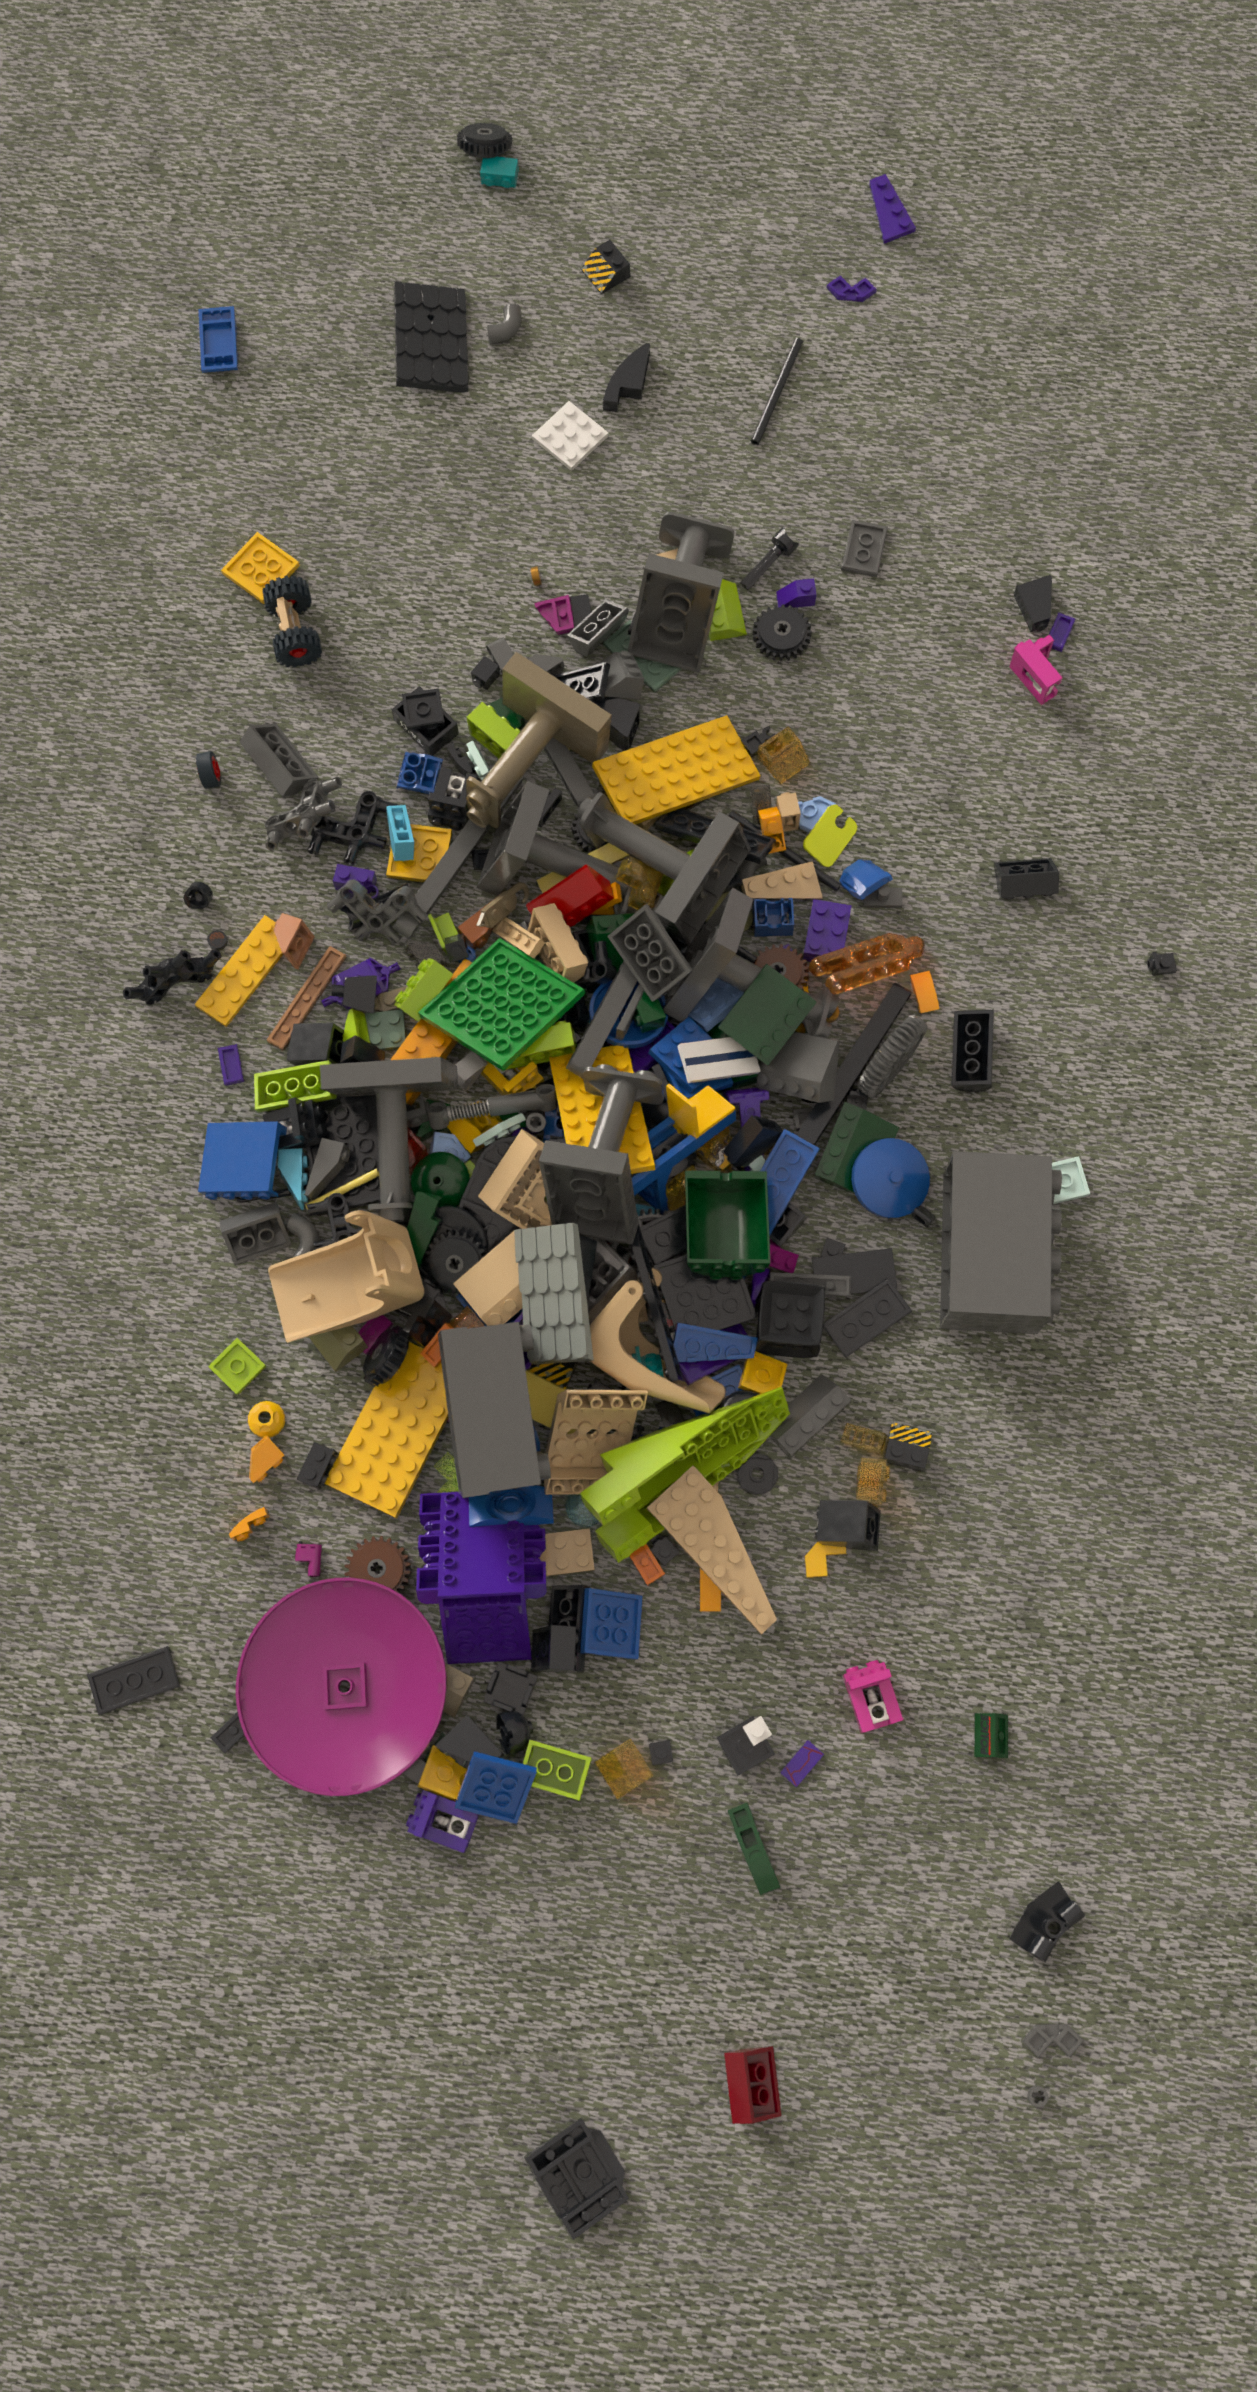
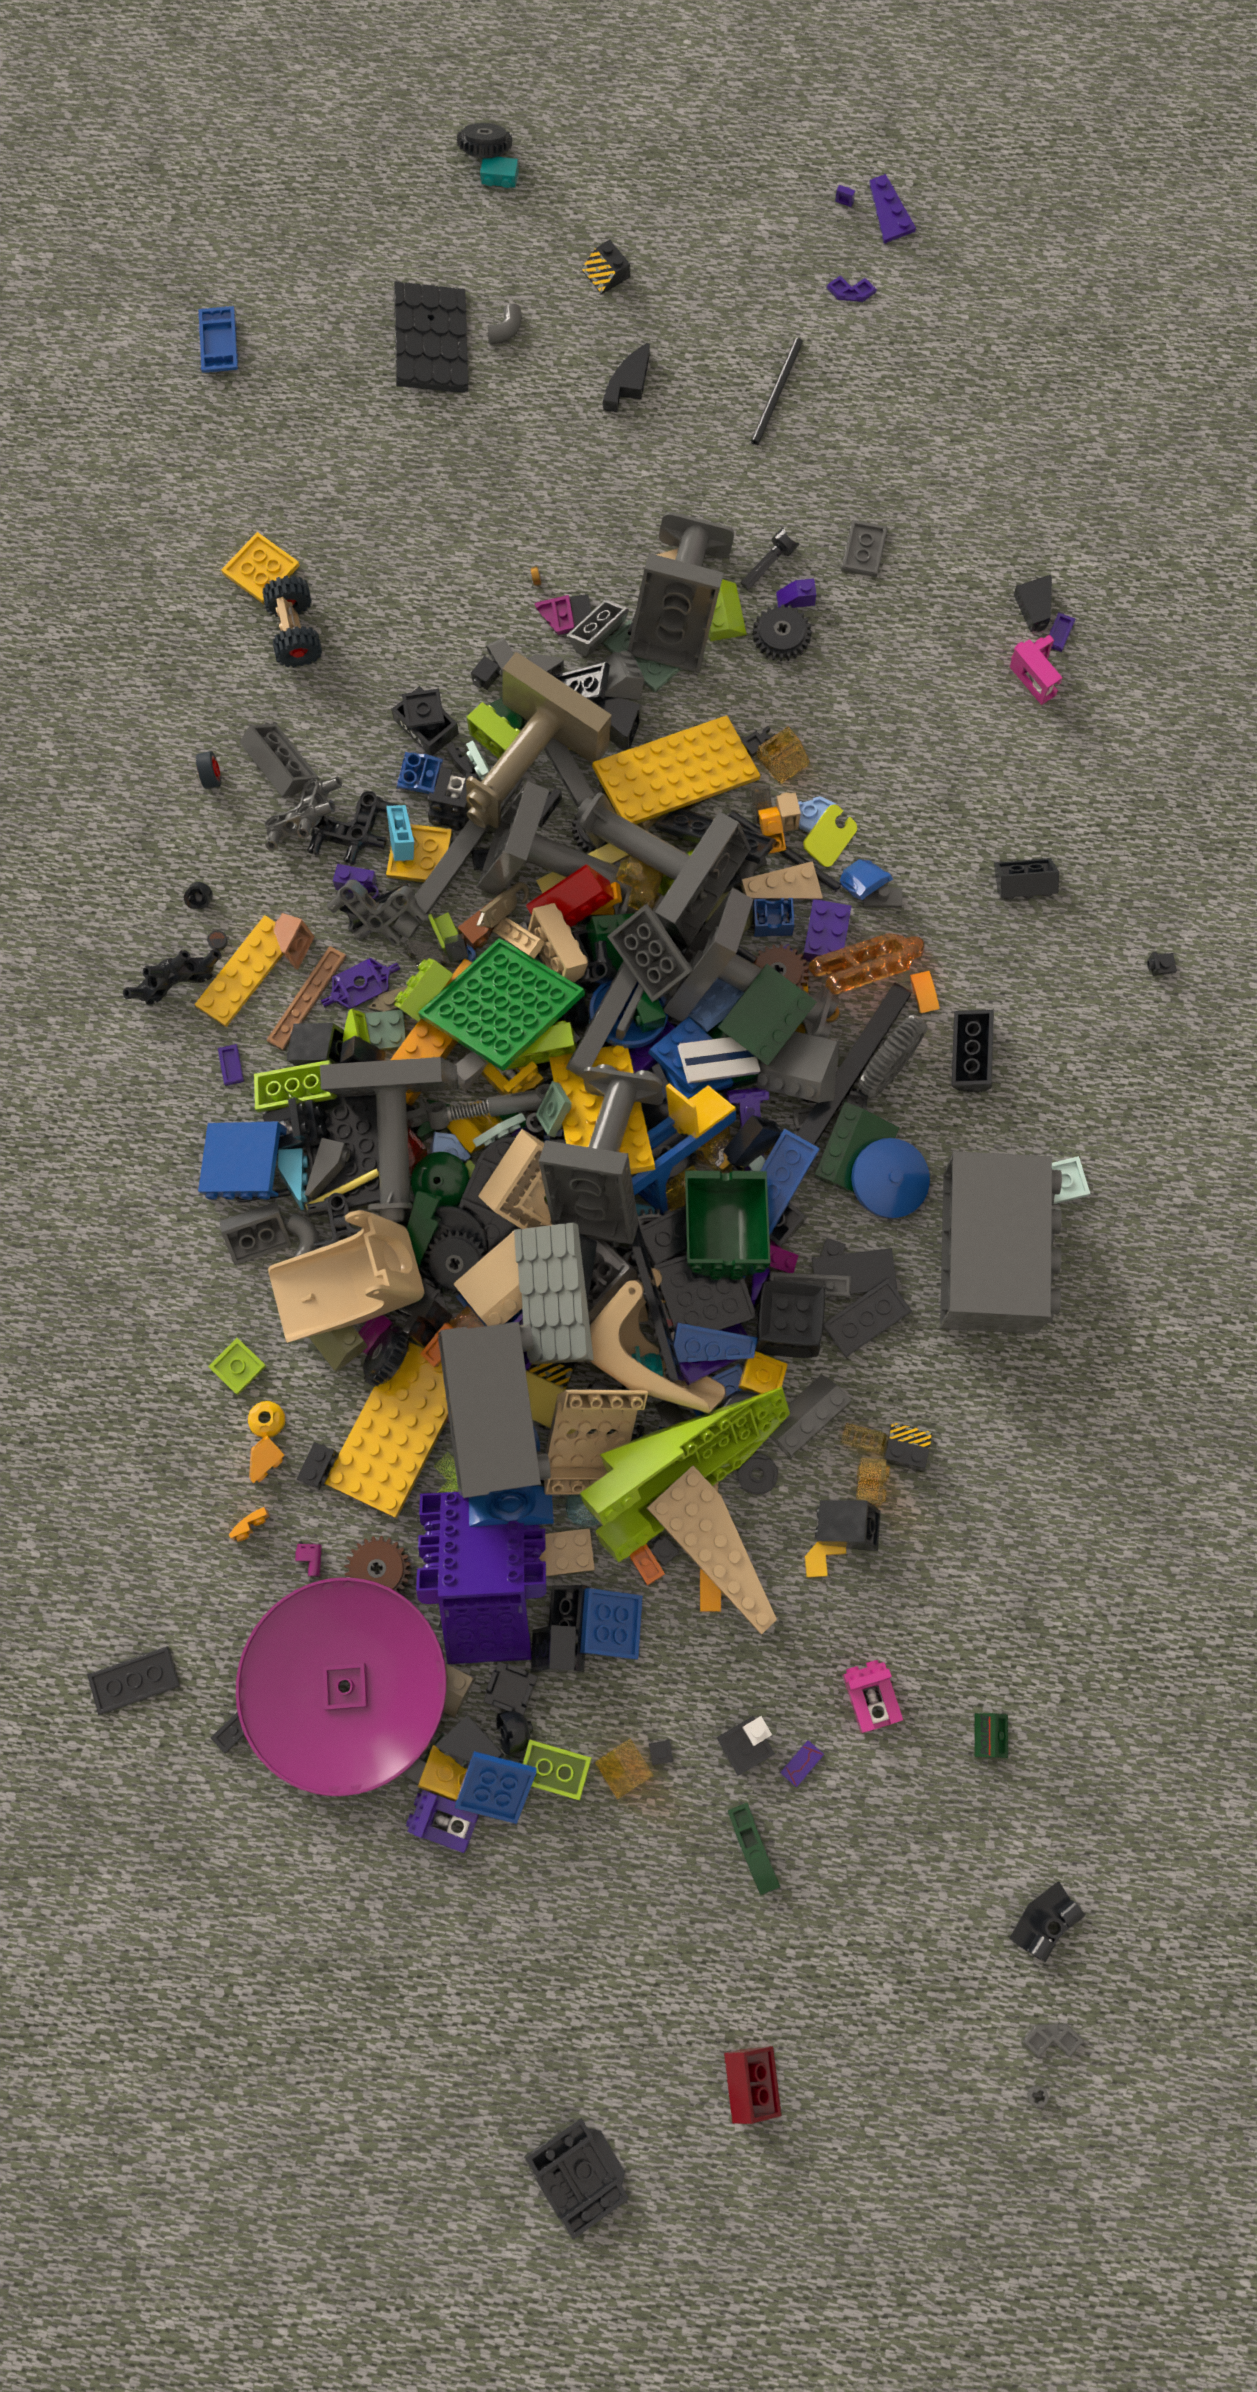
black torso [331,975,377,1013] -> none
white plate [532,401,608,471] -> none
black slope [912,1205,936,1227] -> none
none -> sand green plate [536,1081,572,1137]
none -> dark purple plate [835,185,855,207]

